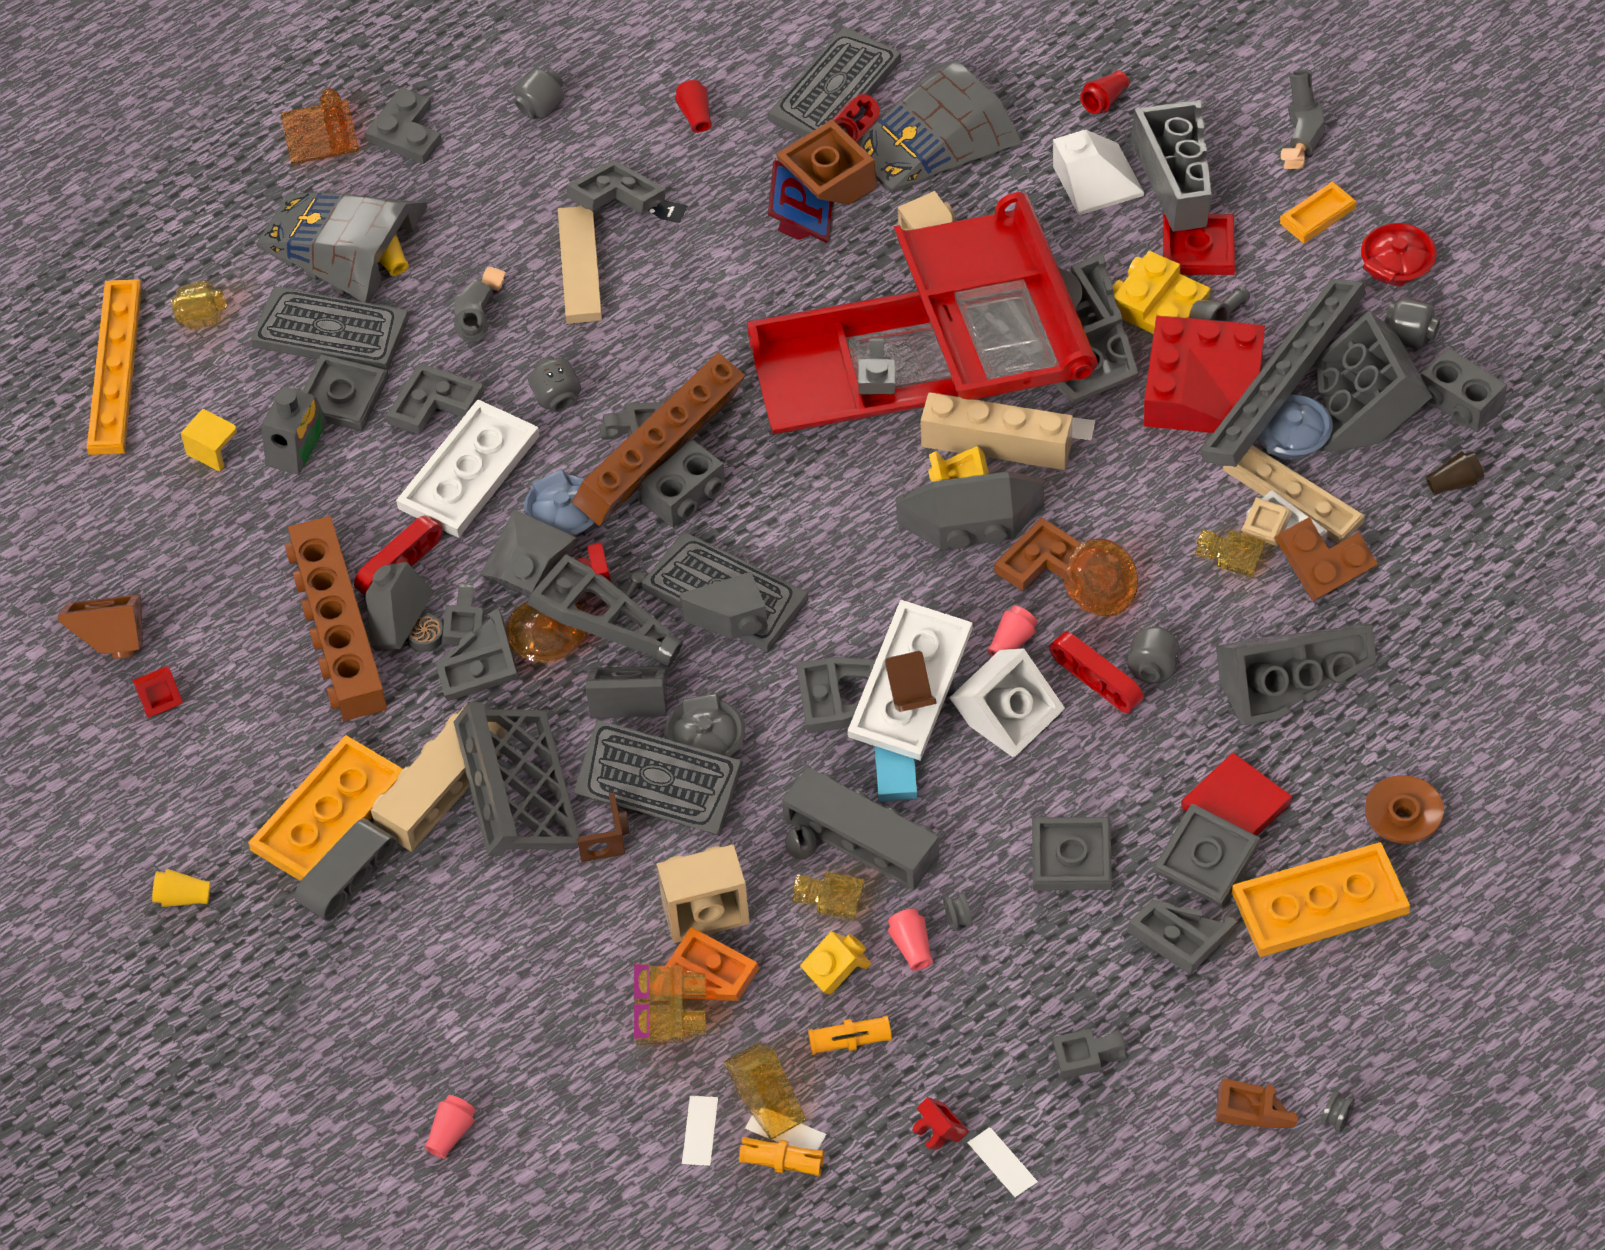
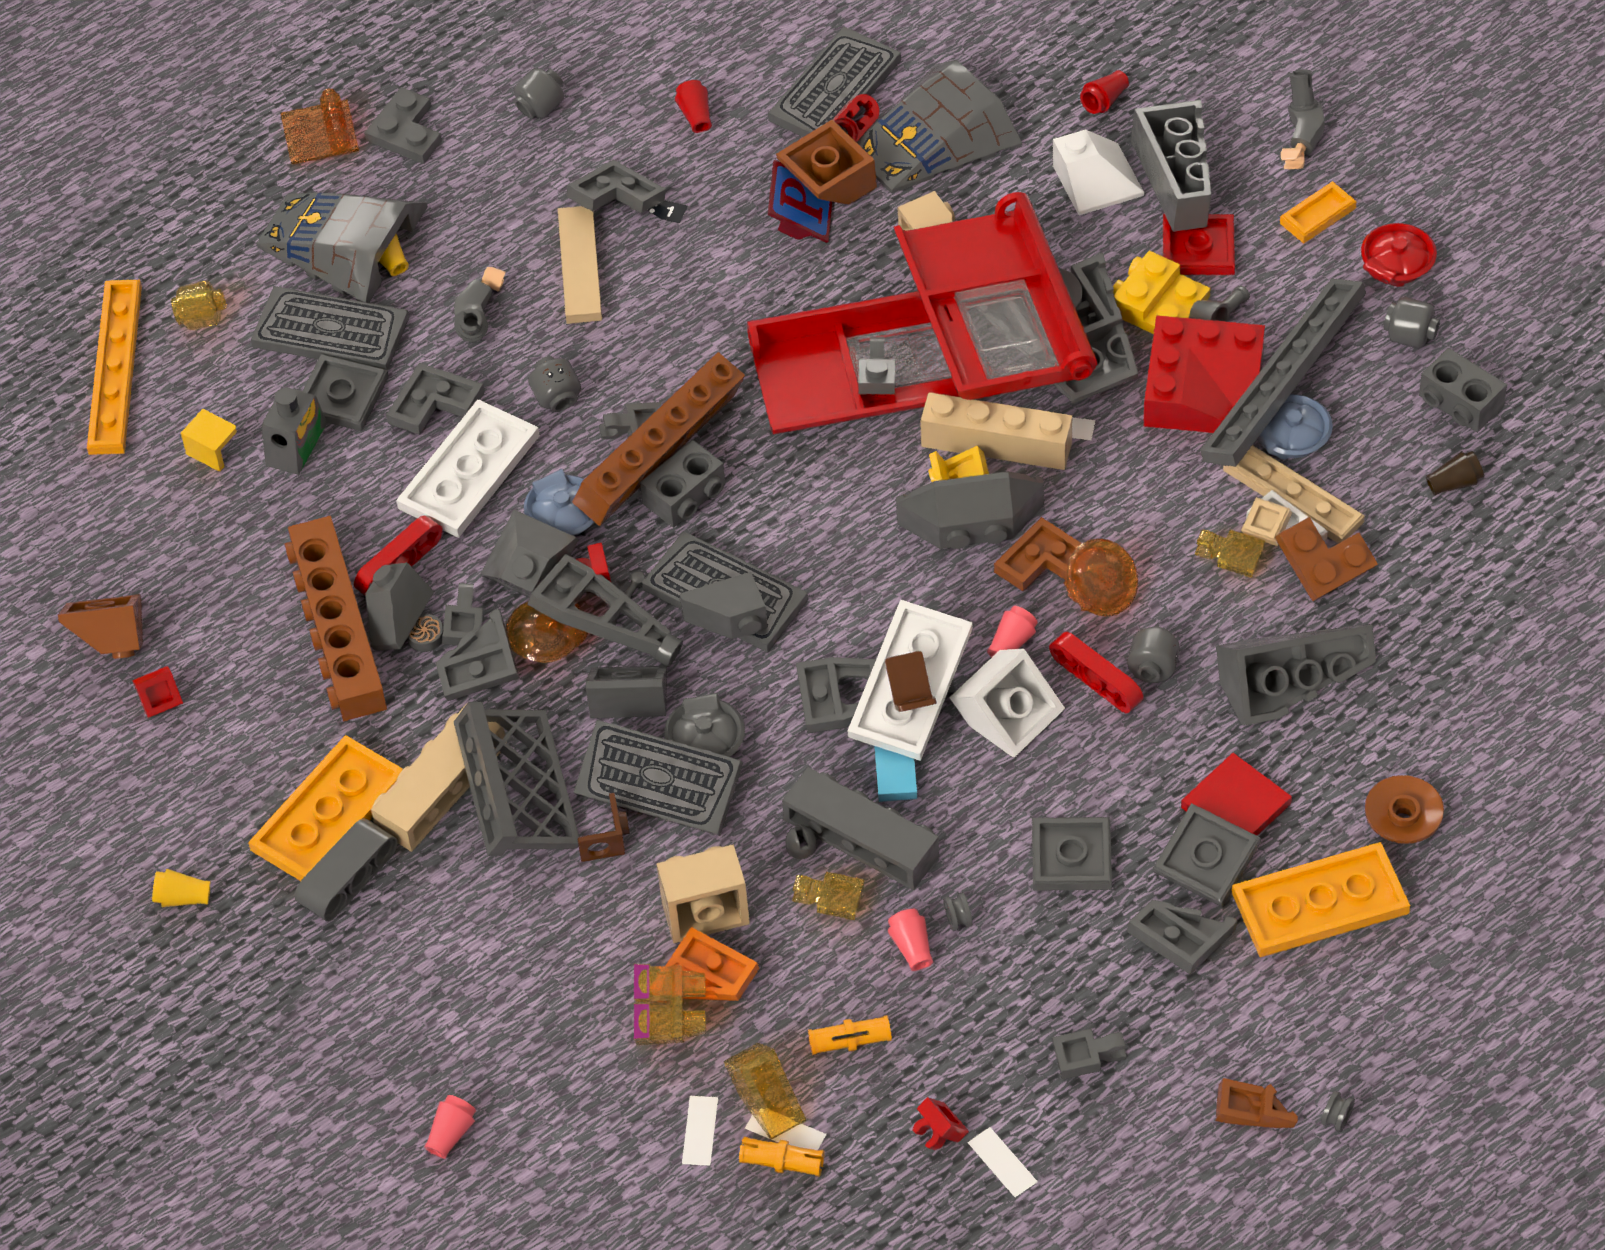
yellow bracket [800,931,872,995] -> none
dark grey wedge [1316,311,1432,452] -> none

